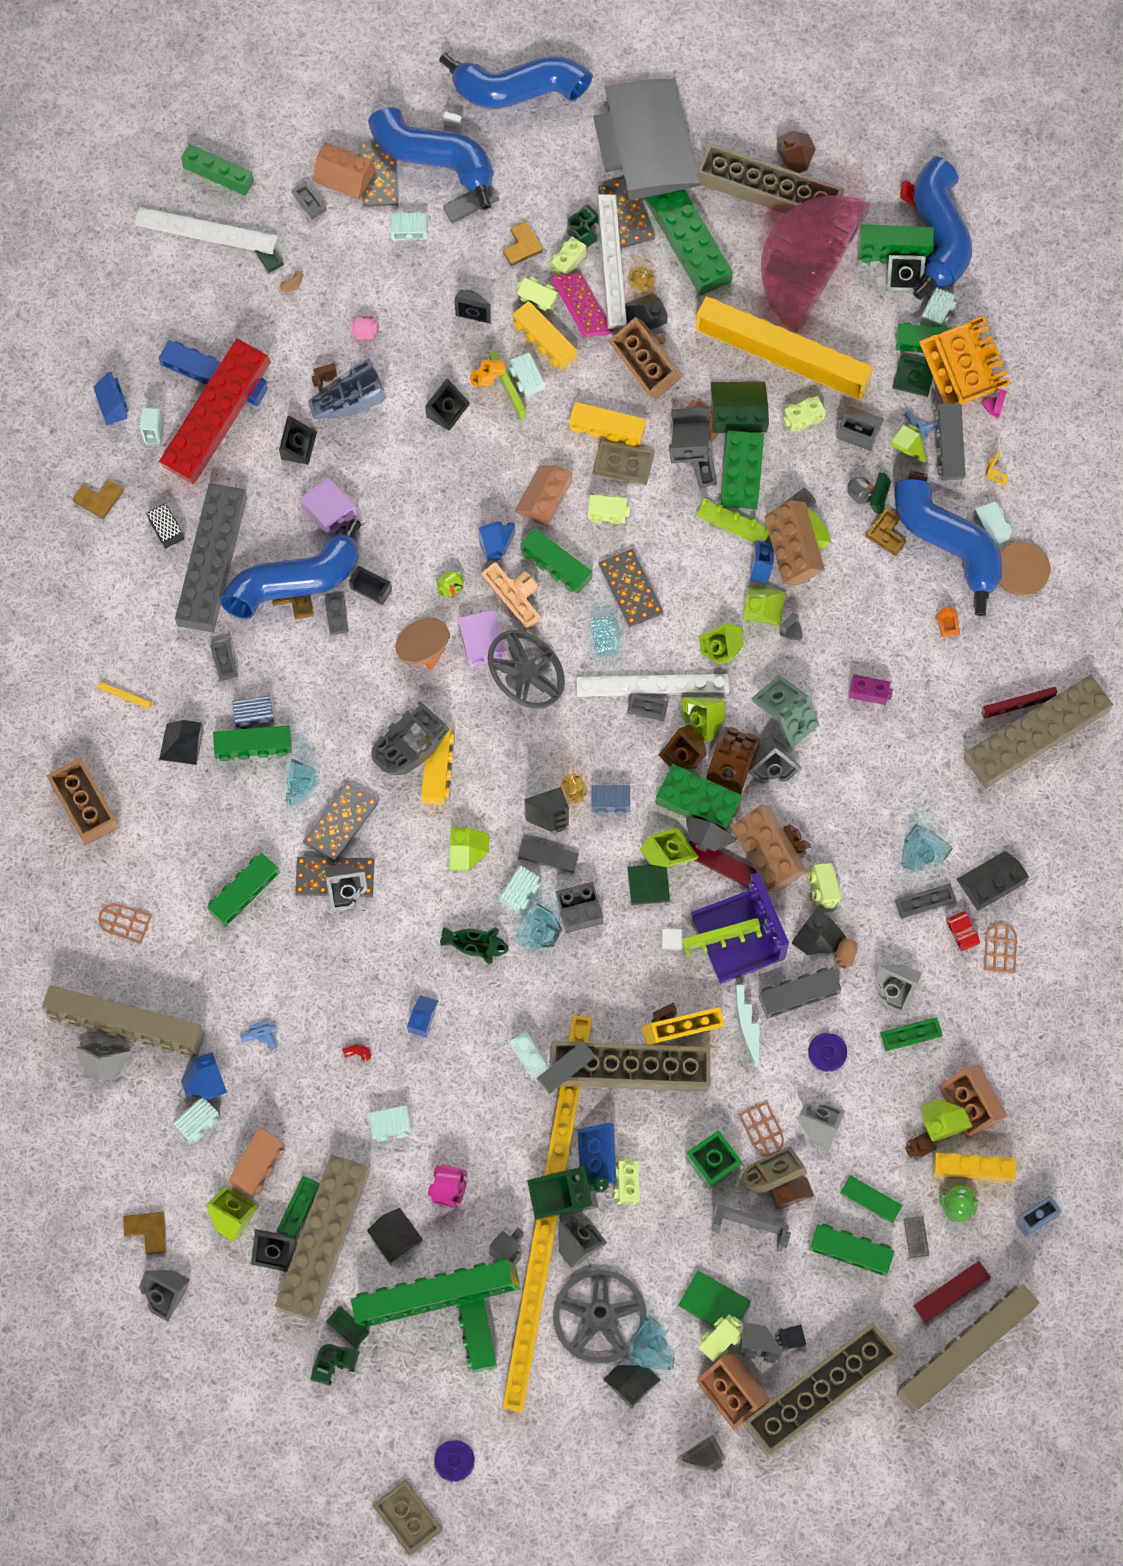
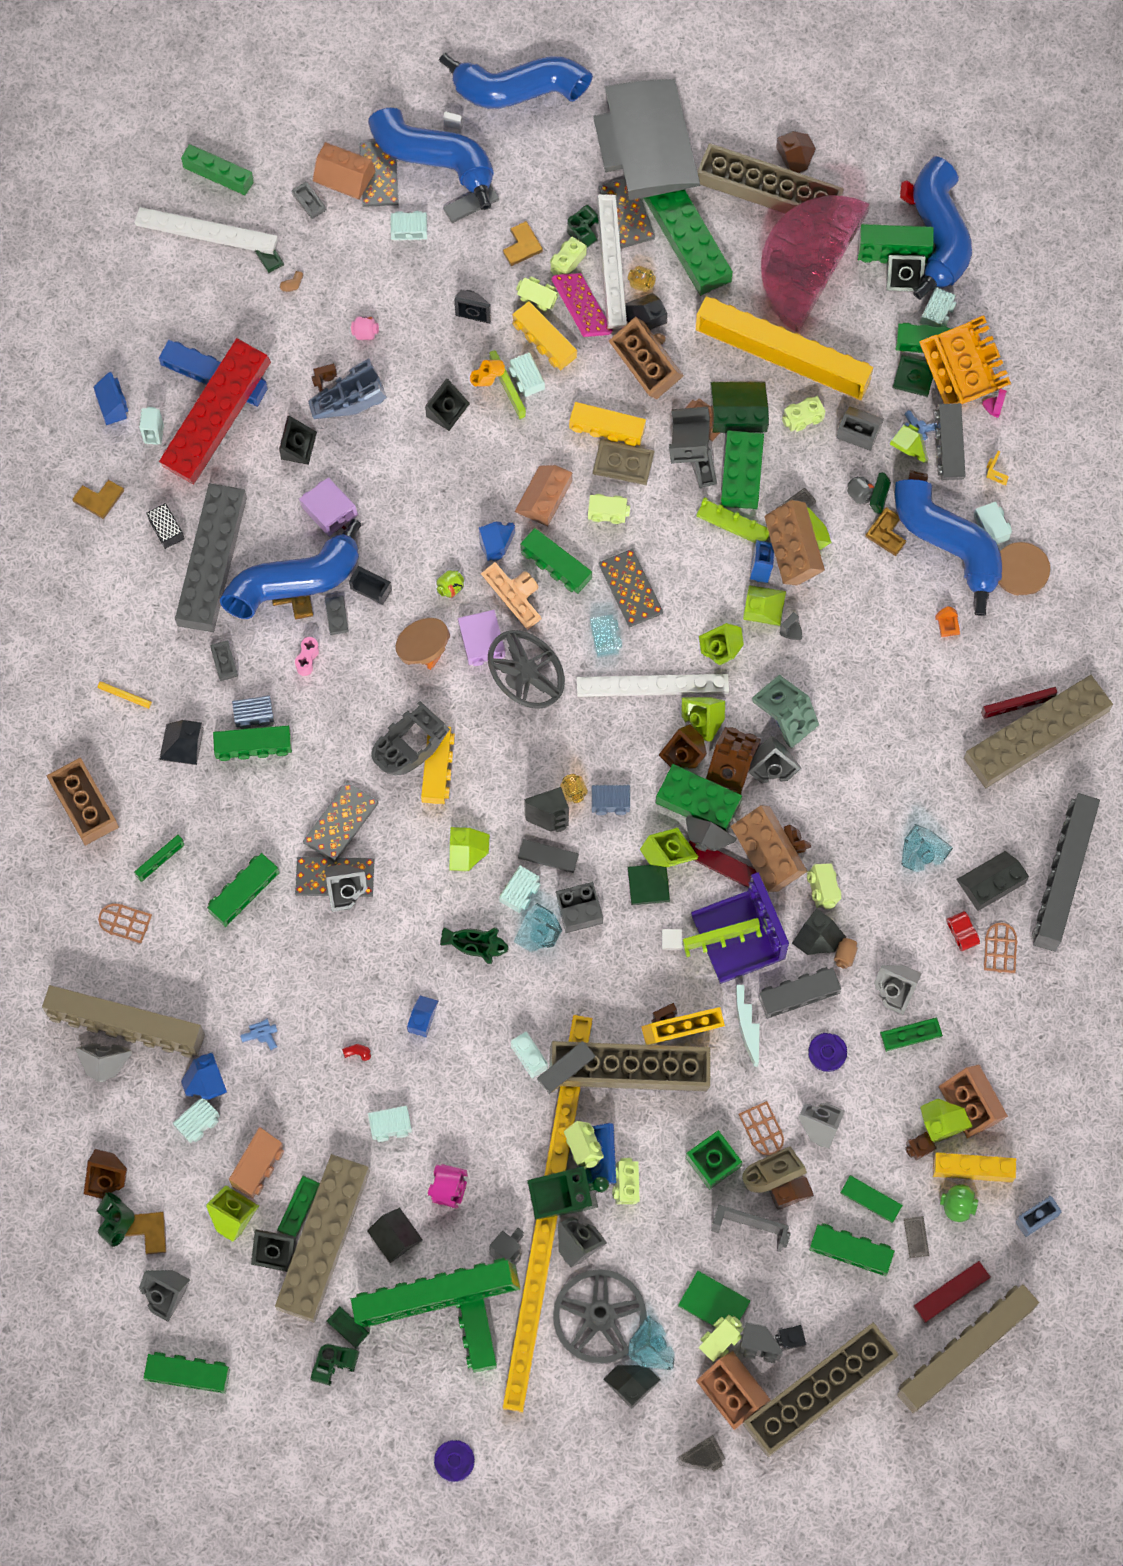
clear light blue slope [285,759,319,807] -> none
dark tan tile [372,1480,443,1556] -> none
dark grey plate [627,693,669,721] -> none
magenta brick [848,674,893,705] -> none
dark grey tile [895,884,957,919] -> none
none -> reddish brown slope [84,1149,127,1199]
none -> dark green piece [96,1192,135,1247]
none -> green tile [134,835,184,882]
none -> green brick [143,1352,230,1394]
none -> bright pink axle [295,637,319,676]
none -> yellowish green brick [564,1121,604,1168]
none -> dark grey brick [1031,793,1101,952]

